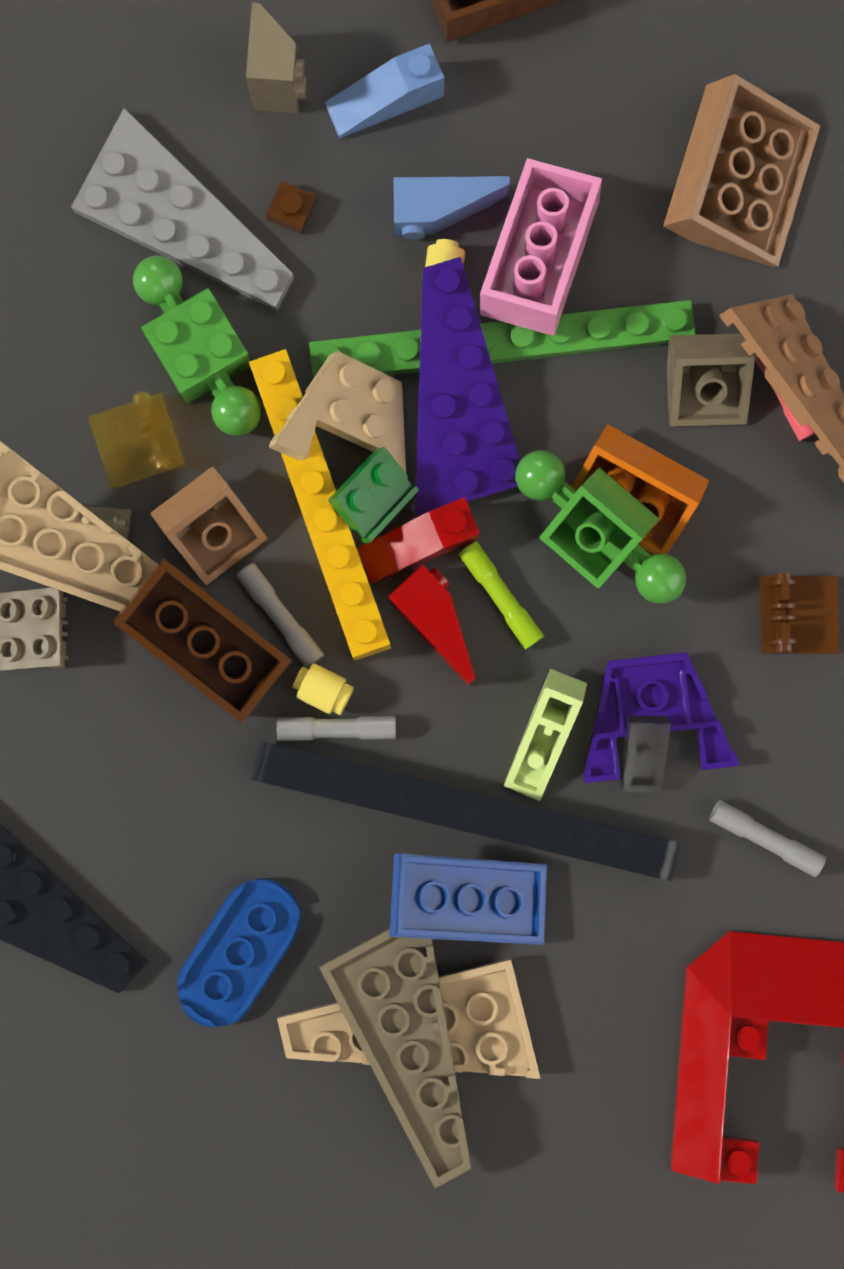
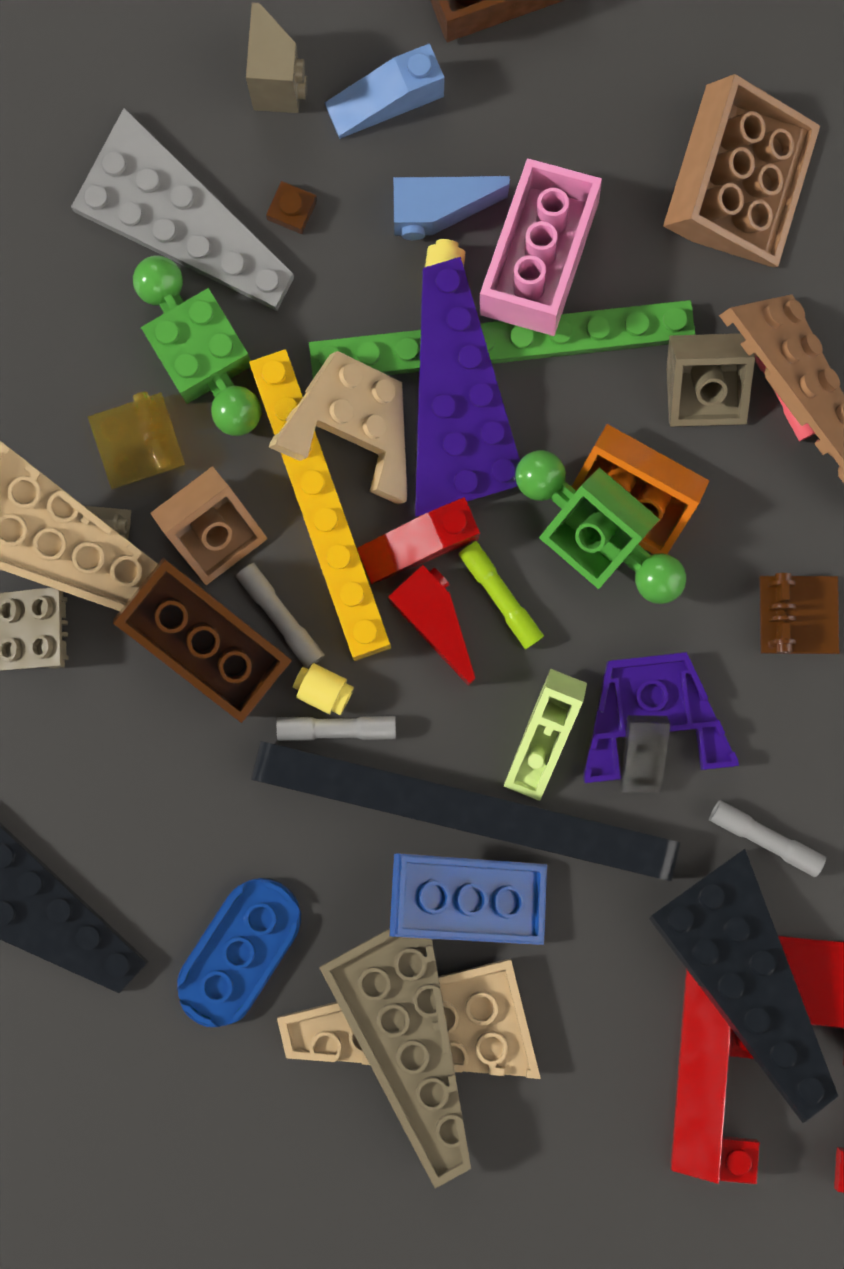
green plate [328,447,419,543] -> none
none -> black wing [649,849,839,1123]

